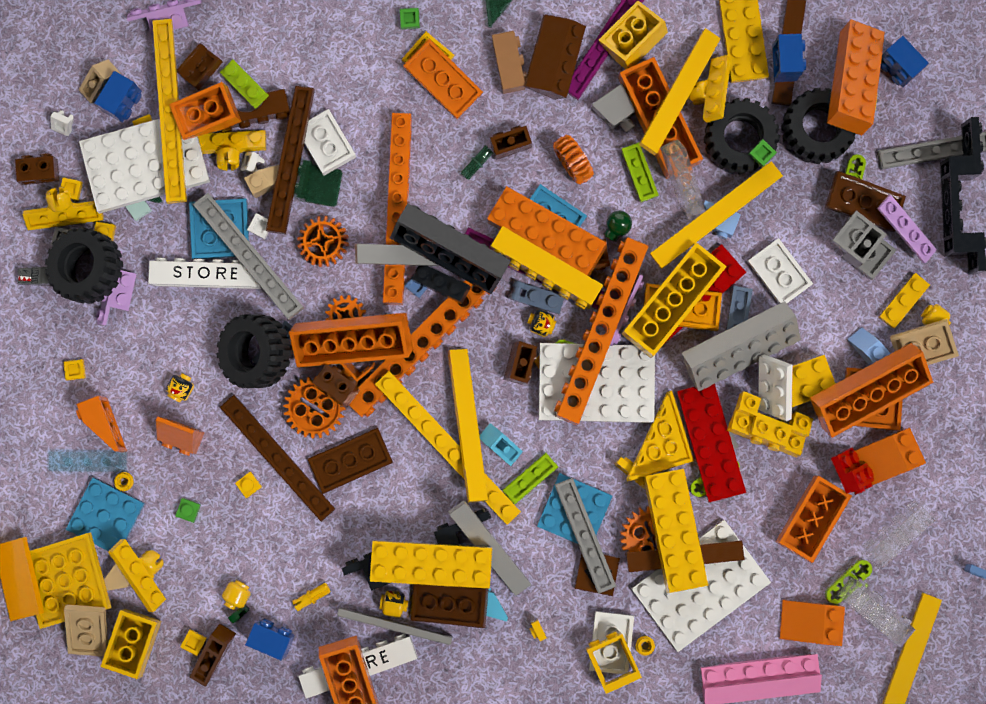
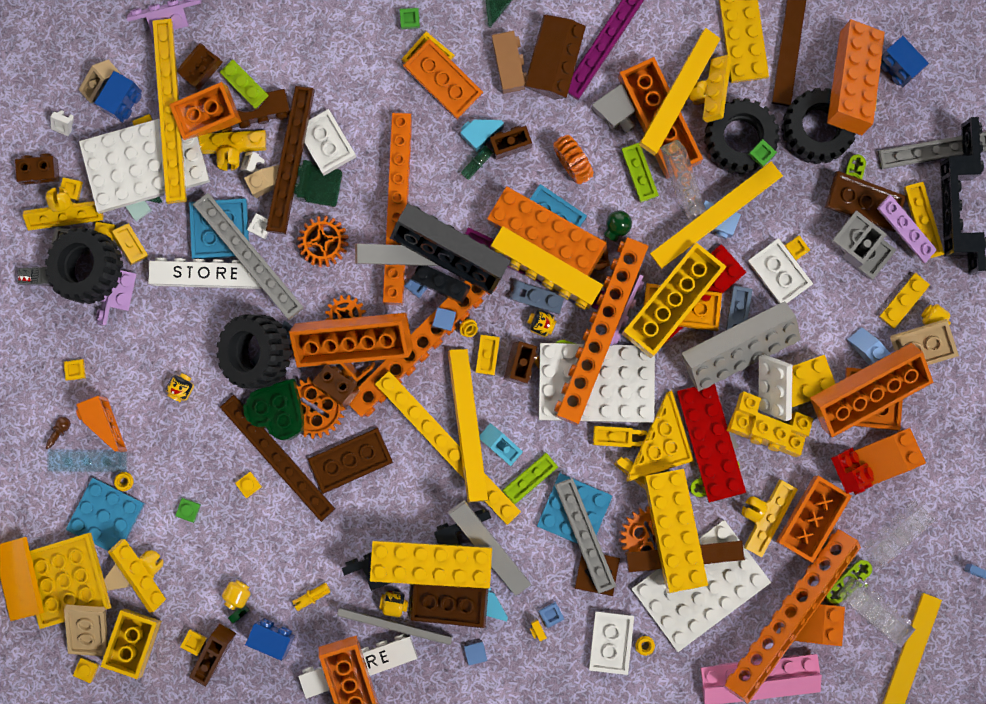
orange slope [156,416,205,456] -> none
yellow window [585,631,642,694] -> none
yellow slope [599,1,668,69] -> none
blue brick [772,34,806,82] -> none
none -> reddish brown bar [46,417,71,449]
none -> yellow plate [73,657,100,683]
none -> yellow plate [111,223,148,266]
none -> dark green plate [243,378,304,441]
none -> medium blue tile [433,307,456,331]
none -> yellow plate [459,319,478,337]
none -> medium azure slope [461,119,504,152]
none -> medium blue tile [464,641,488,665]
none -> yellow plate [475,335,500,376]
none -> medium blue tile [539,602,564,628]
none -> yellow hinge [593,426,647,448]
none -> orange brick [725,529,861,704]
none -> yellow plate [742,479,798,557]
none -> yellow tile [784,235,810,260]
none -> yellow plate [904,181,945,259]

